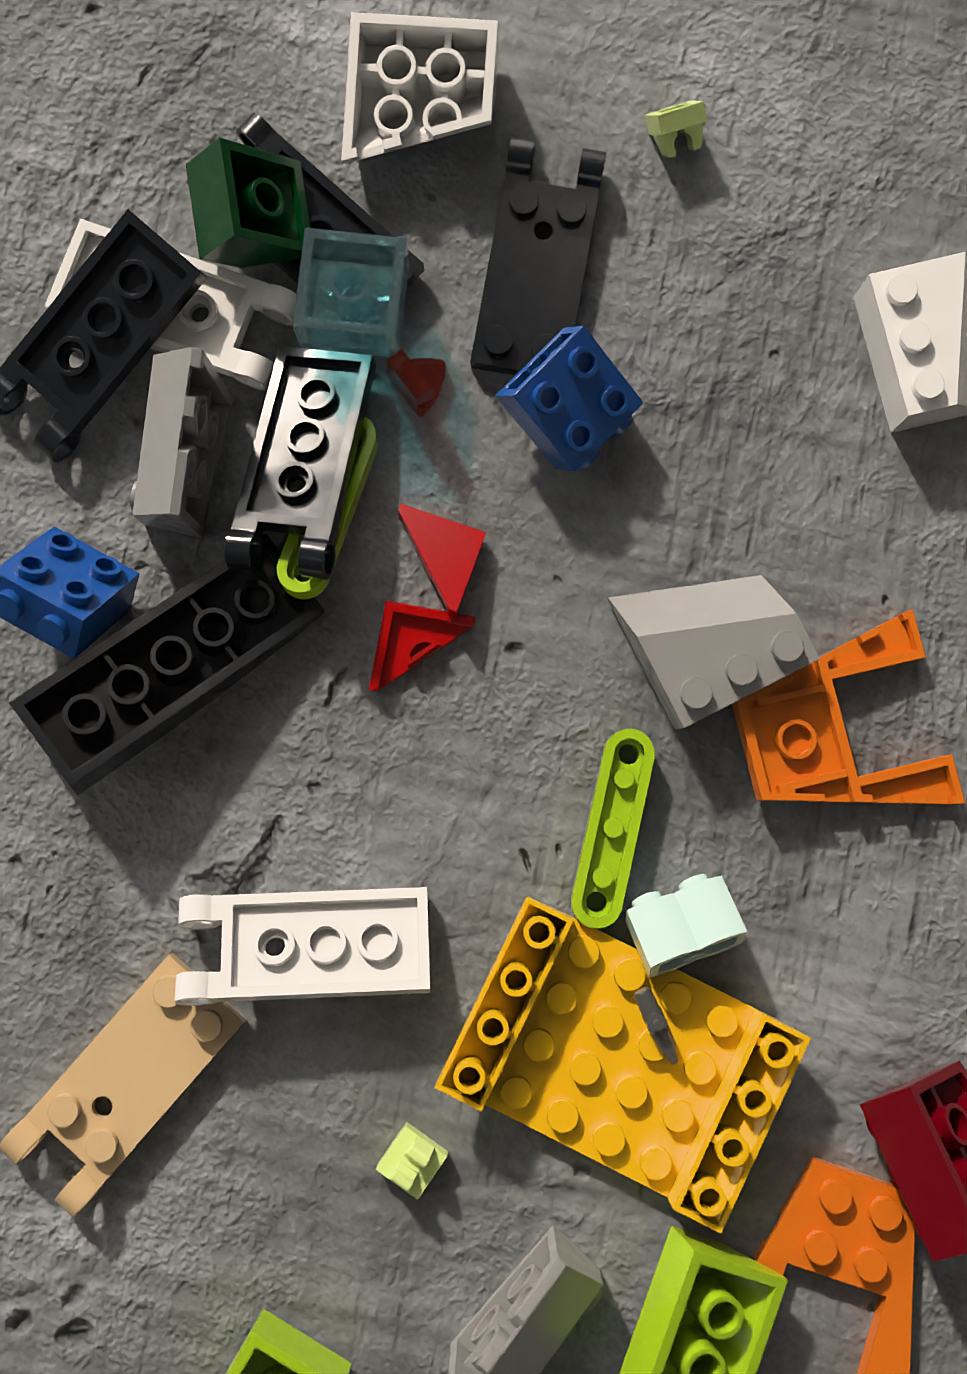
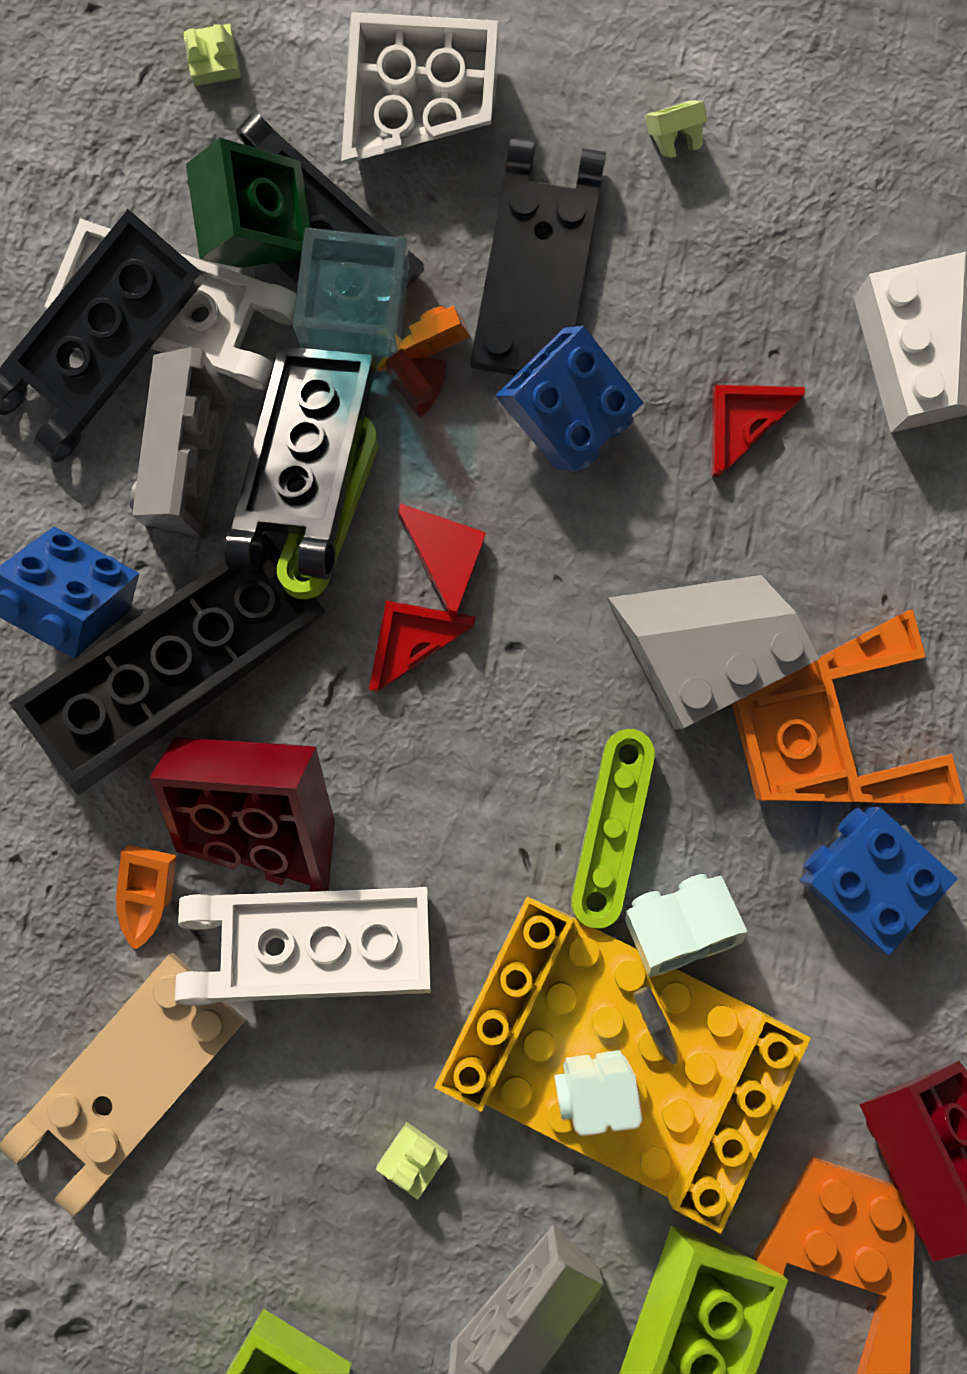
none -> orange plate [116,844,177,949]
none -> dark red wedge [150,737,335,892]
none -> yellowish green tile [183,24,241,86]
none -> orange plate [376,305,471,371]
none -> light aqua brick [554,1050,642,1135]
none -> red tile [712,385,805,477]
none -> blue brick [799,807,958,955]

